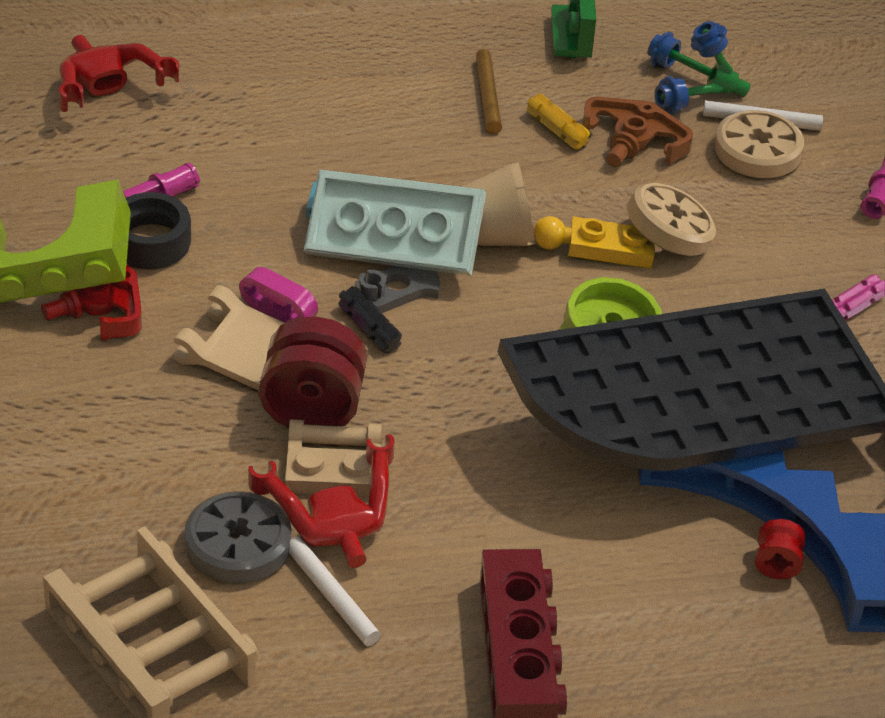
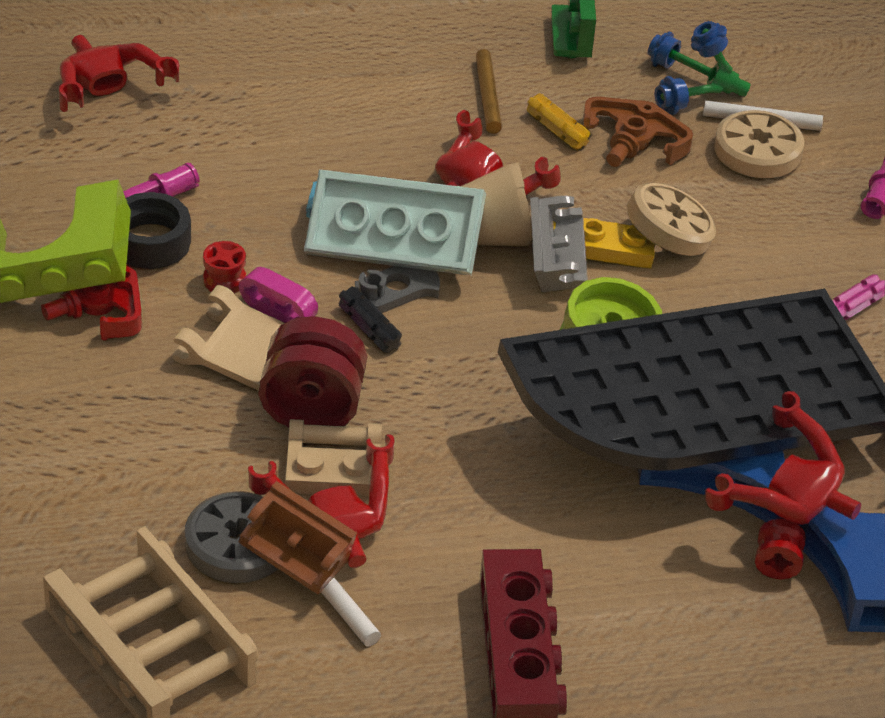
none -> red wheel [203,241,246,294]
none -> dark orange hinge [238,481,357,595]
none -> red piece [435,110,561,196]
none -> light grey hinge [530,196,588,292]
none -> red piece [705,391,862,525]

